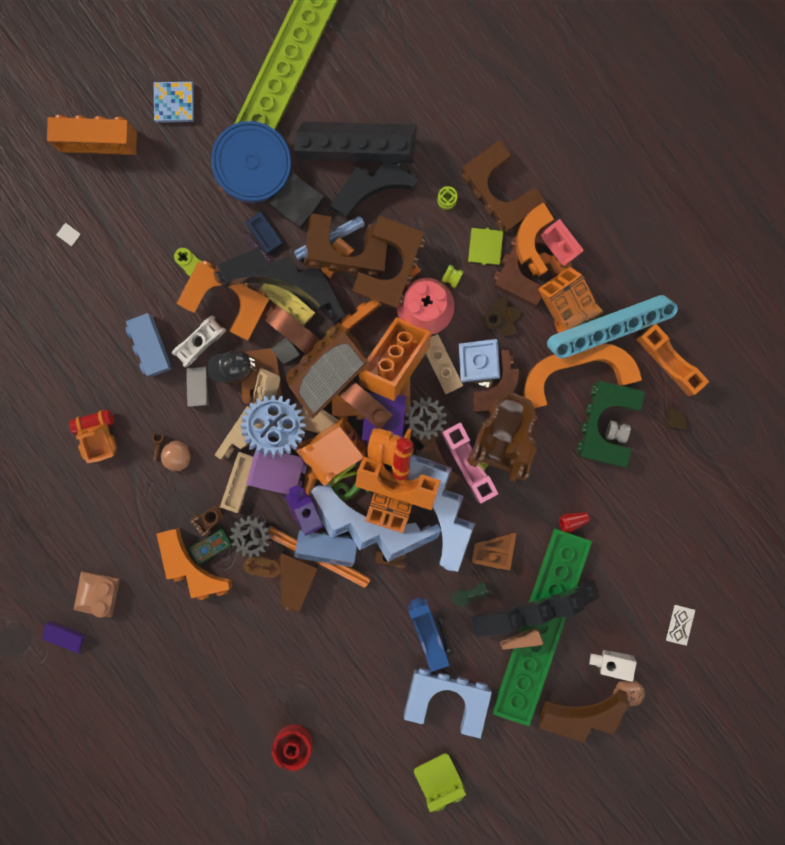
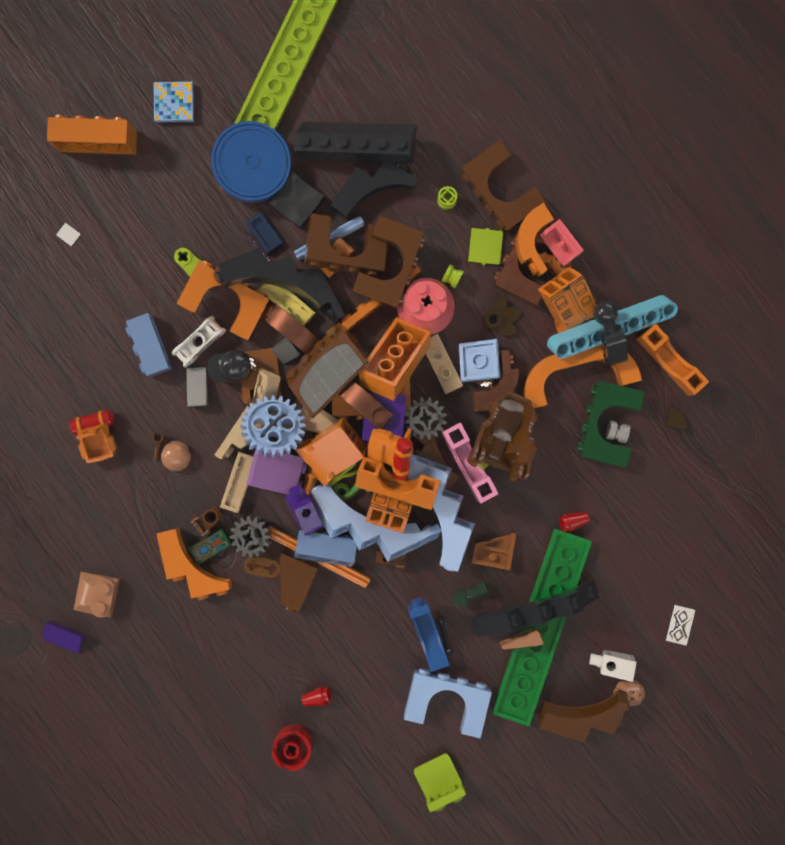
none -> red cone [302,686,332,707]
none -> black beam [593,301,628,366]

